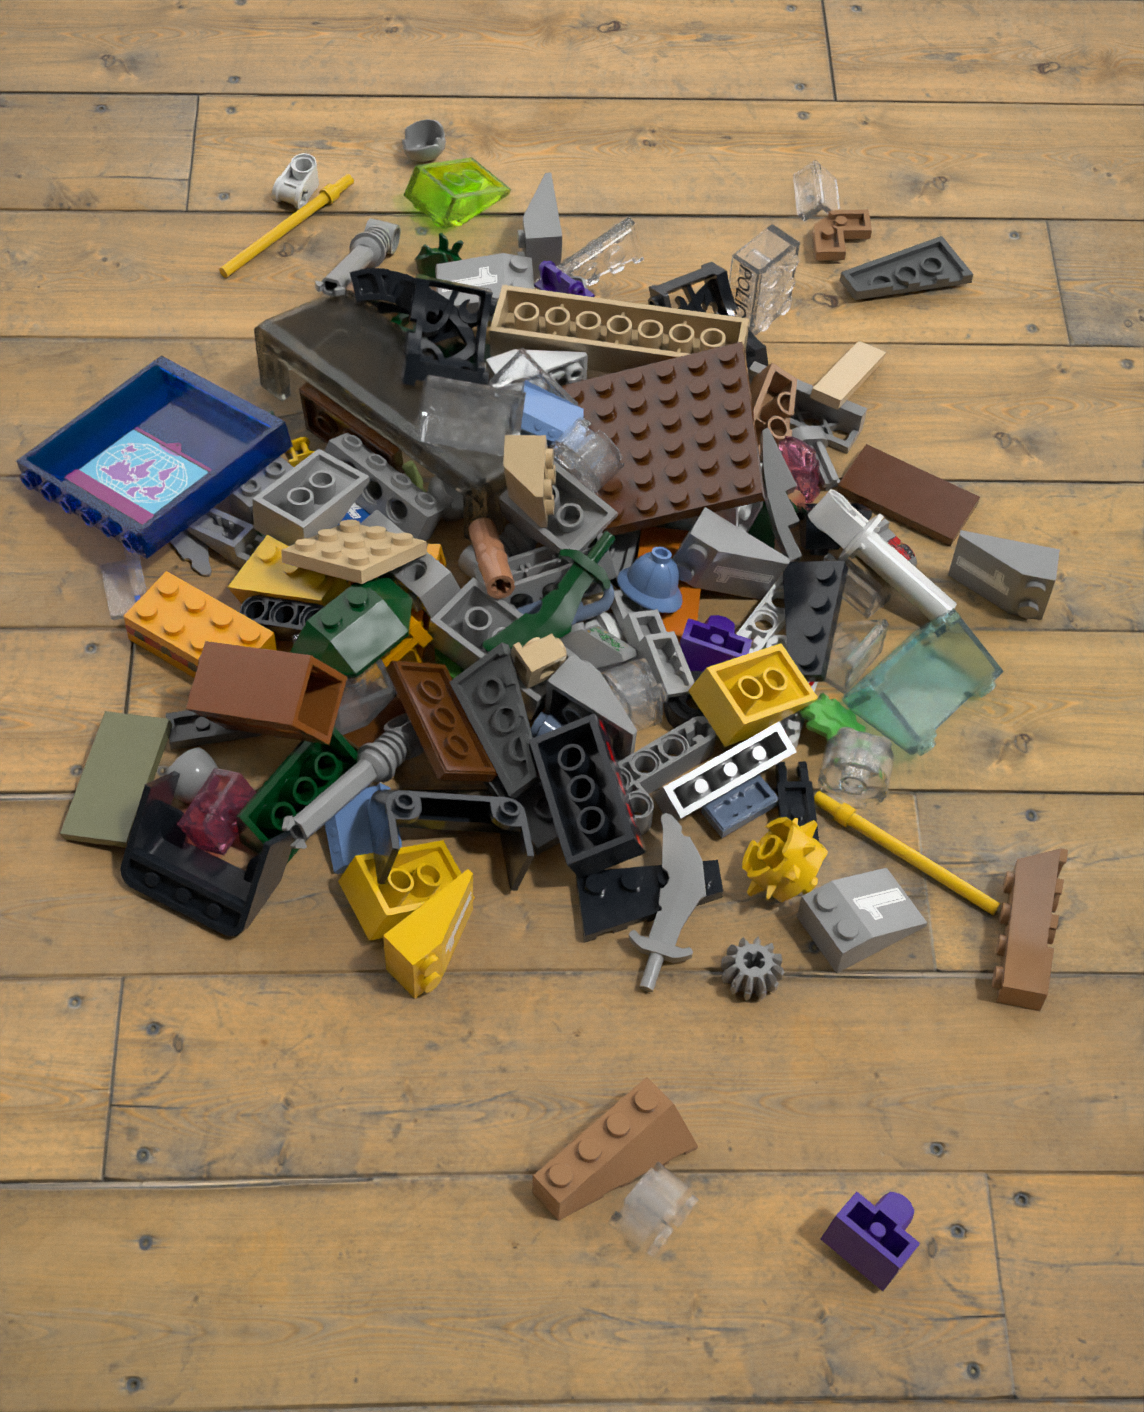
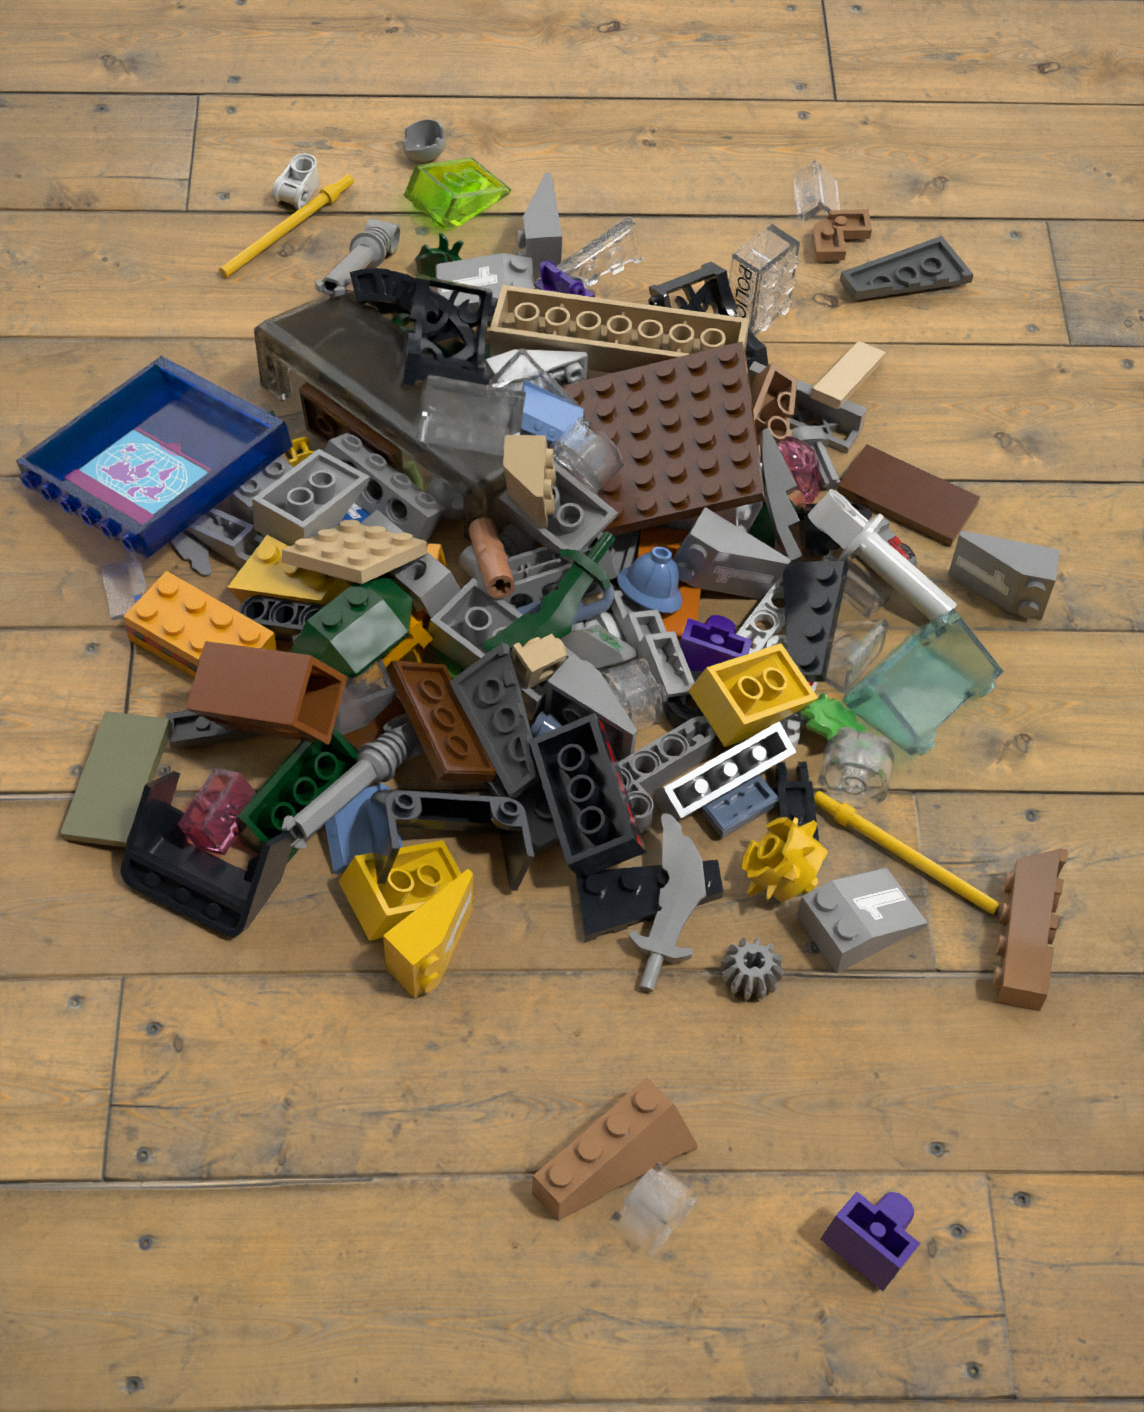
light grey hair [167,747,219,803] -> none

